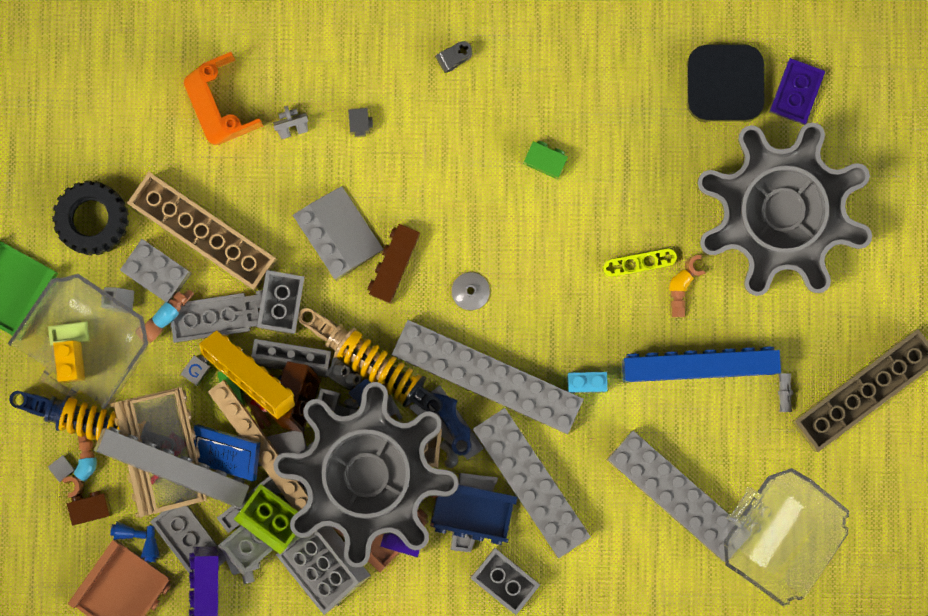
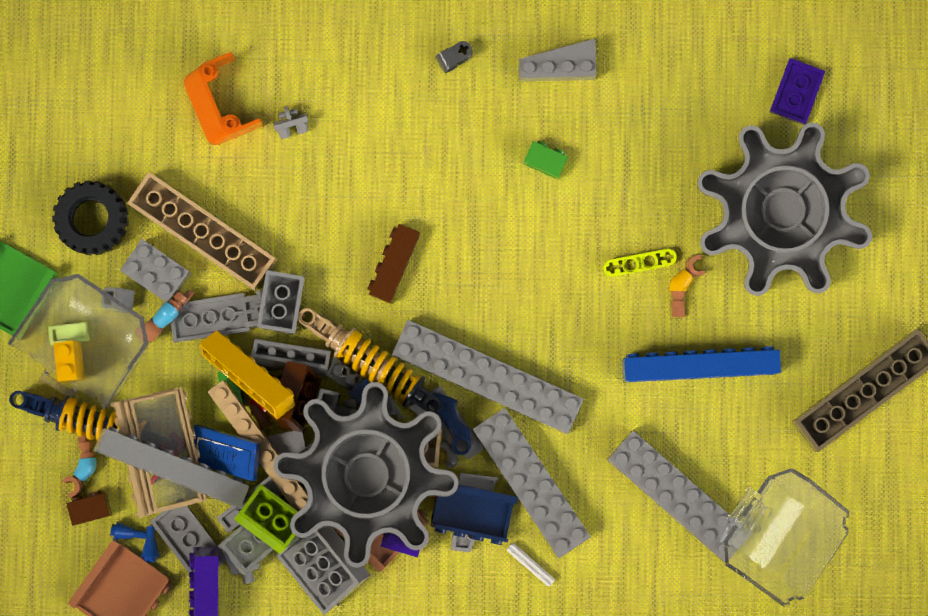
light grey tile [48,455,75,482] -> none
light grey brick [181,355,211,386] -> none
light grey slope [293,186,384,281] -> none
dark grey brick [348,108,373,137] -> none
light grey dish [452,272,490,310] -> none
light grey brick [470,547,540,615] -> none
medium azure brick [567,372,607,393] -> none
black tile [686,45,764,123] -> none
light grey pin [778,373,793,412] -> none
none -> white axle [507,543,555,587]
none -> light grey wedge [519,39,596,82]

